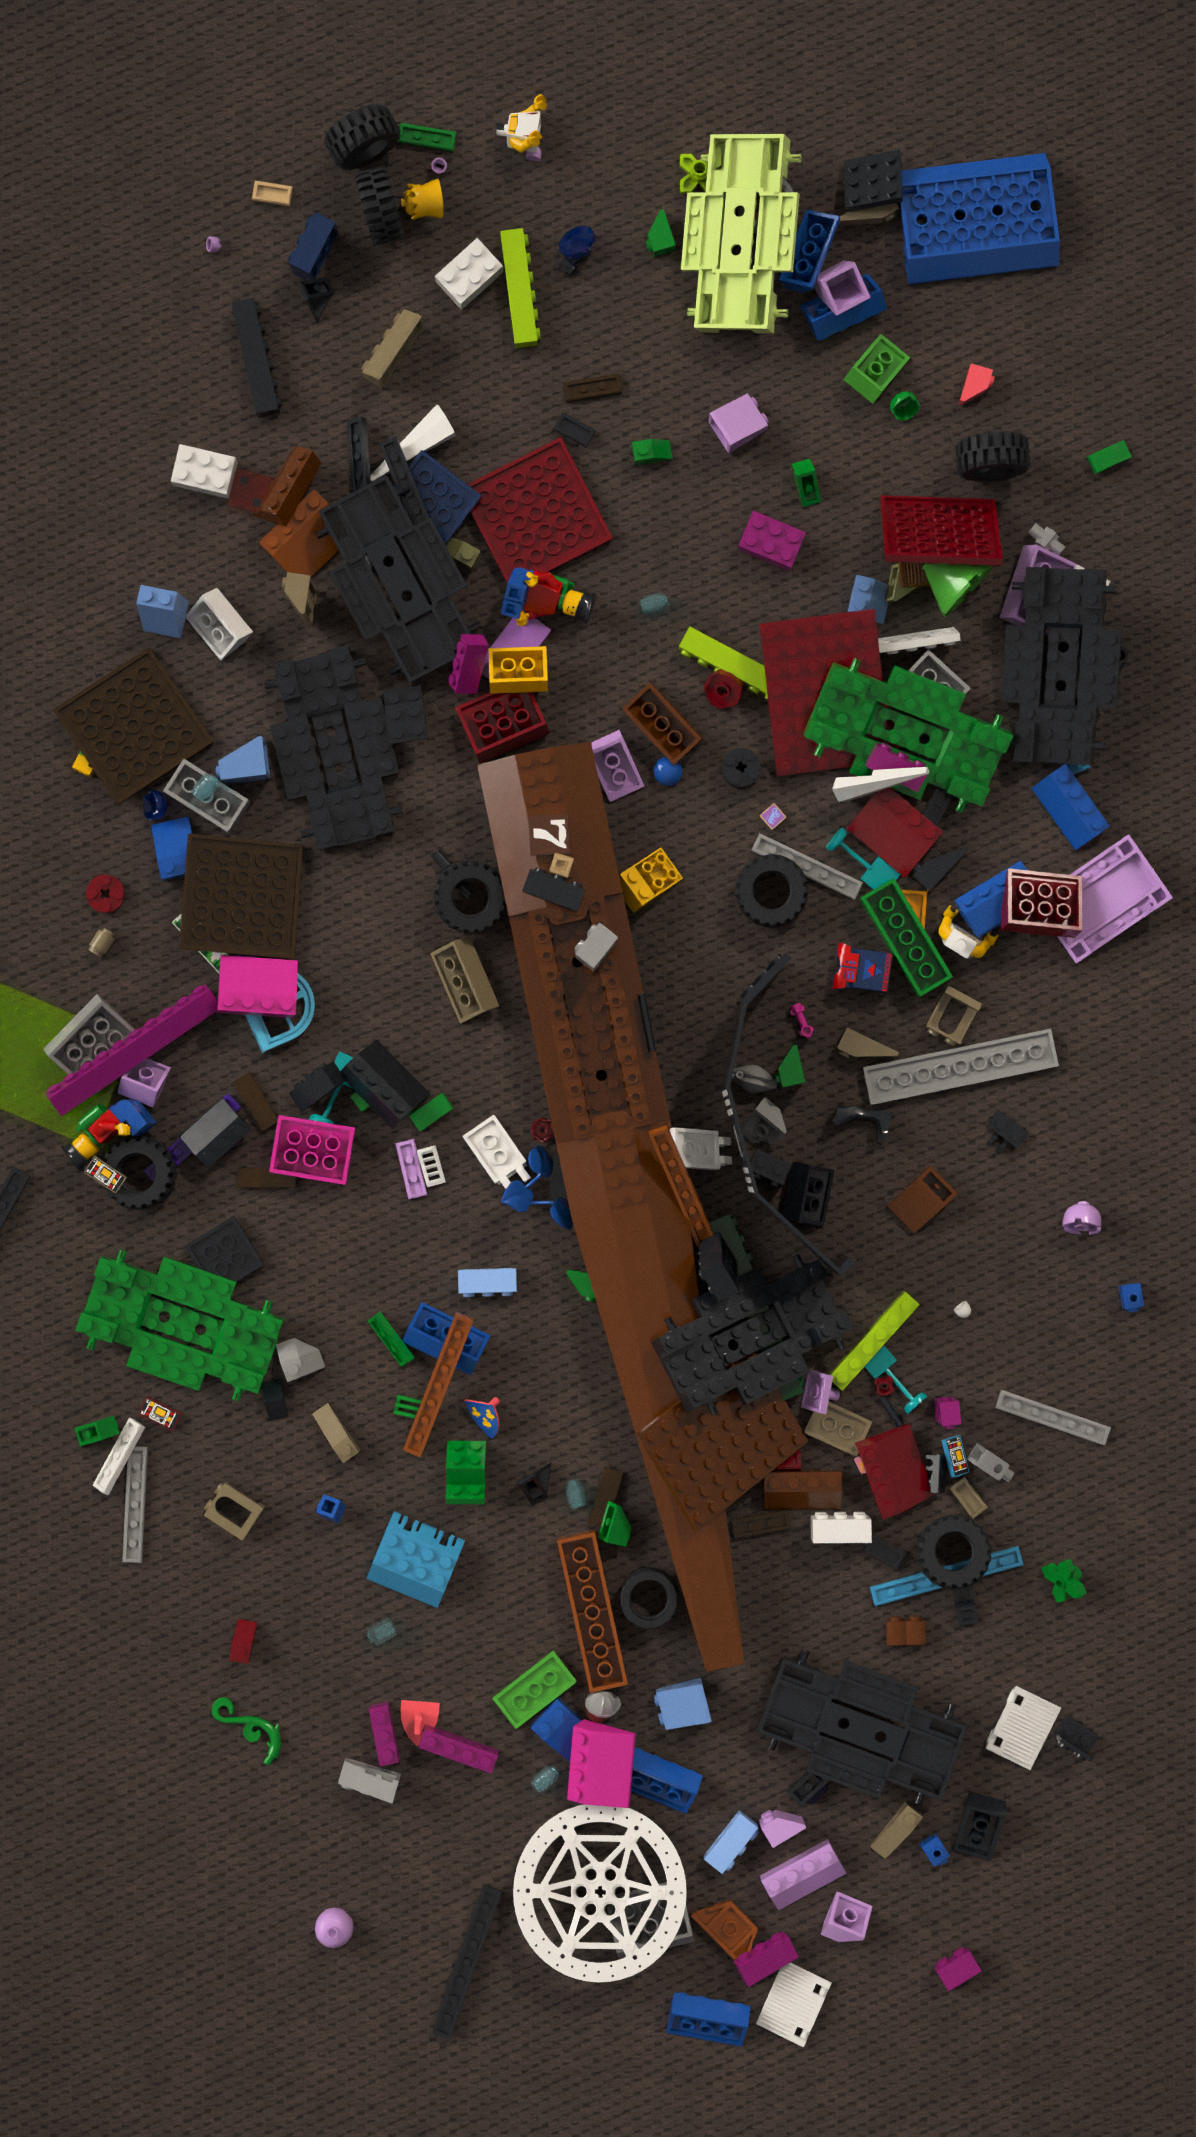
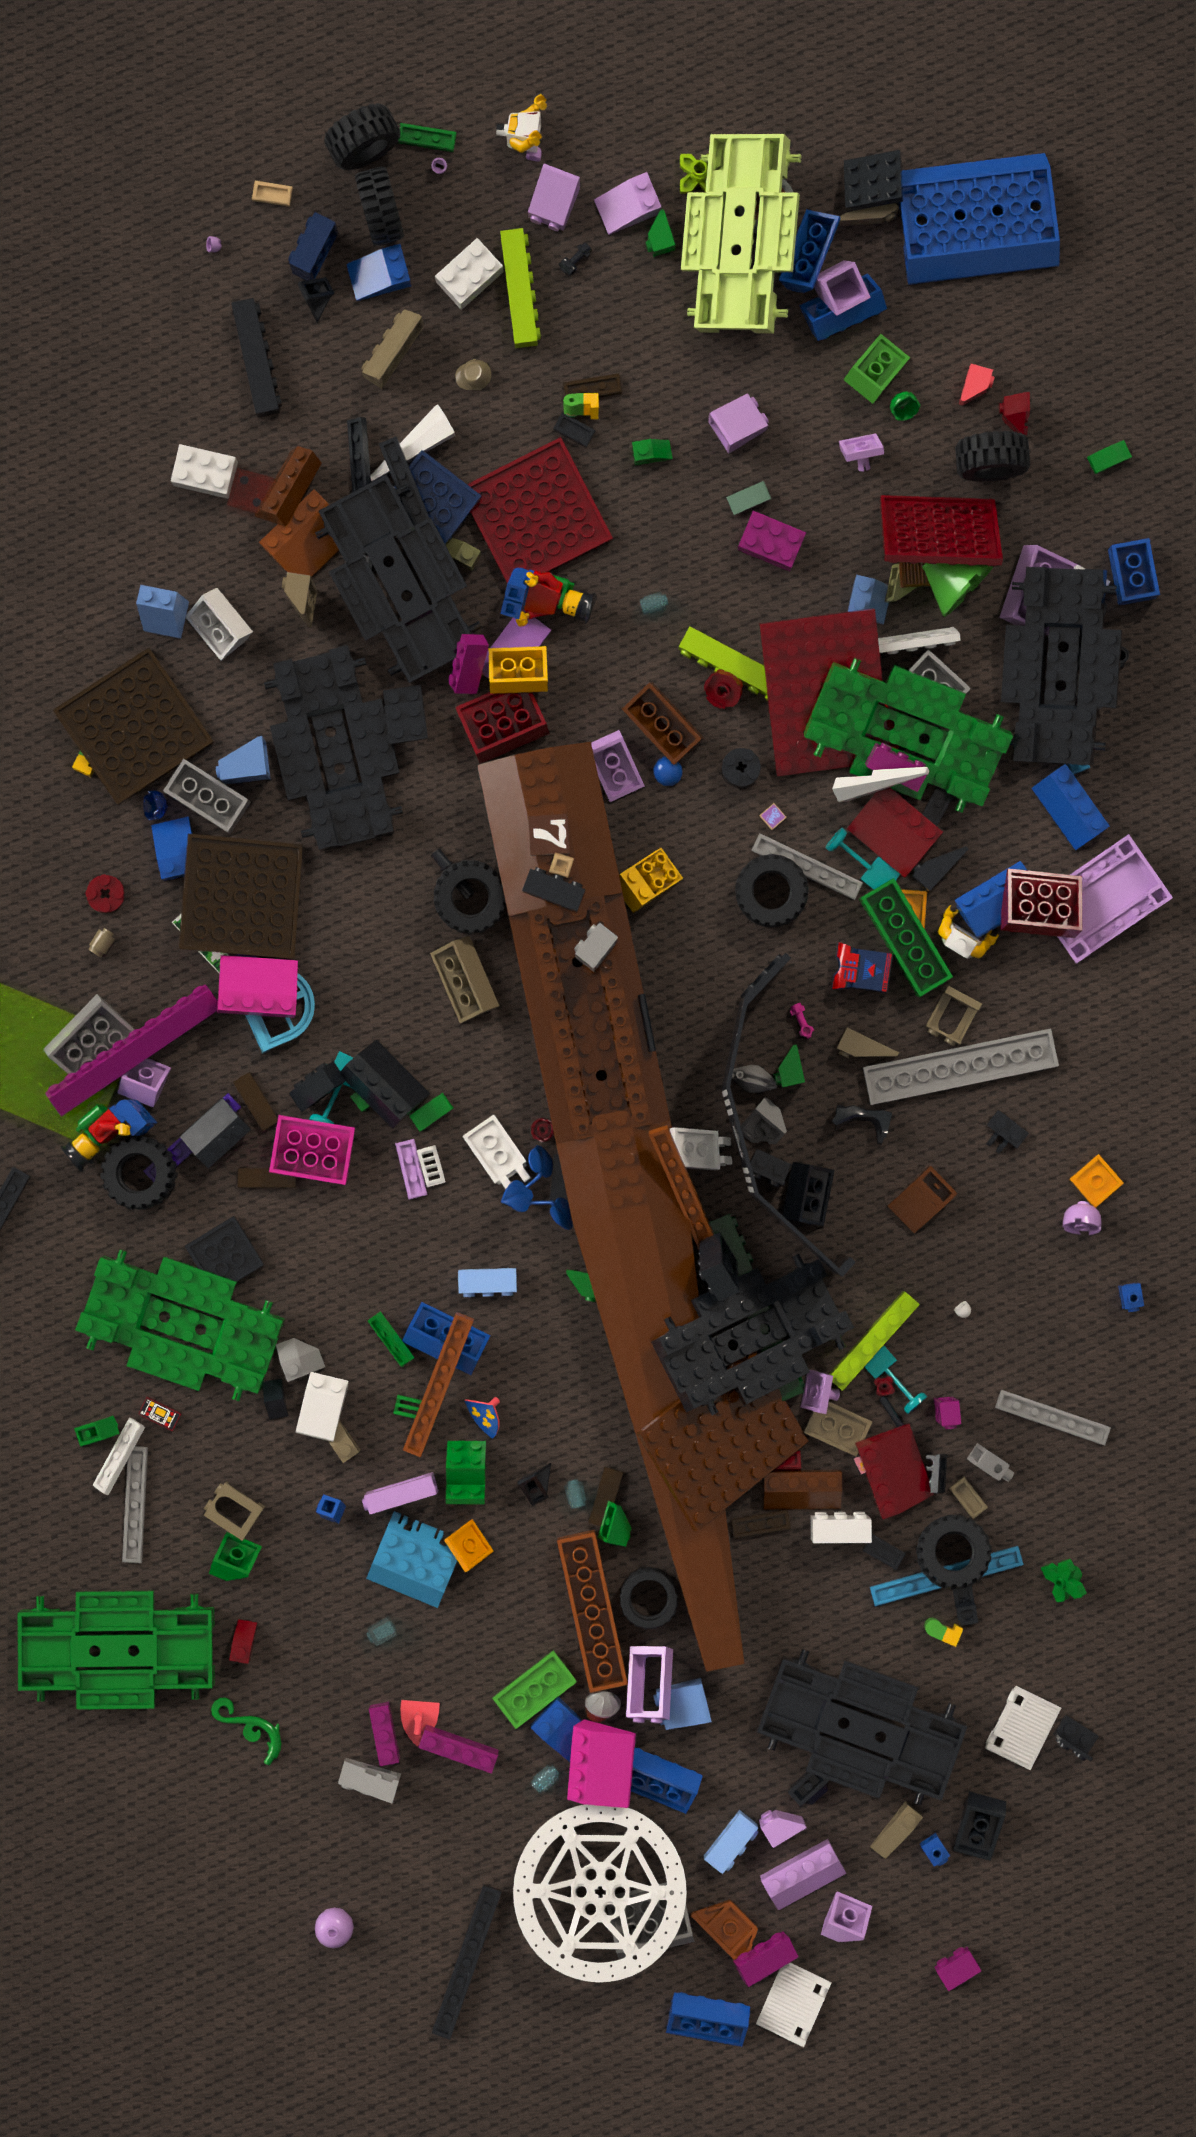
tile [84,1156,128,1194] -> none
clear light blue brick [191,773,220,802] -> none
yellow hat [401,178,443,220] -> none
clear blue tile [559,226,596,259] -> none
green slope [791,459,821,507] -> none
reddish brown brick [885,1615,926,1645] -> none
tile [941,1435,969,1478] -> none
light grey axle [1028,523,1065,555] -> none
none -> green piece [18,1590,215,1709]
none -> green slope [209,1532,262,1581]
none -> white slope [296,1372,348,1442]
none -> blue slope [347,244,411,301]
none -> lavender piece [362,1472,439,1514]
none -> light orange tile [444,1519,493,1572]
none -> dark tan hat [455,359,492,391]
none -> lavender slope [528,164,580,231]
none -> leg [563,393,599,419]
none -> lavender slope [594,172,661,235]
none -> lavender piece [626,1646,673,1723]
none -> sand green slope [726,481,771,515]
none -> lavender tile [839,433,884,471]
none -> leg [924,1617,963,1647]
none -> dark red slope [999,392,1030,436]
none -> light orange tile [1069,1154,1124,1208]
none -> blue brick [1108,538,1160,605]

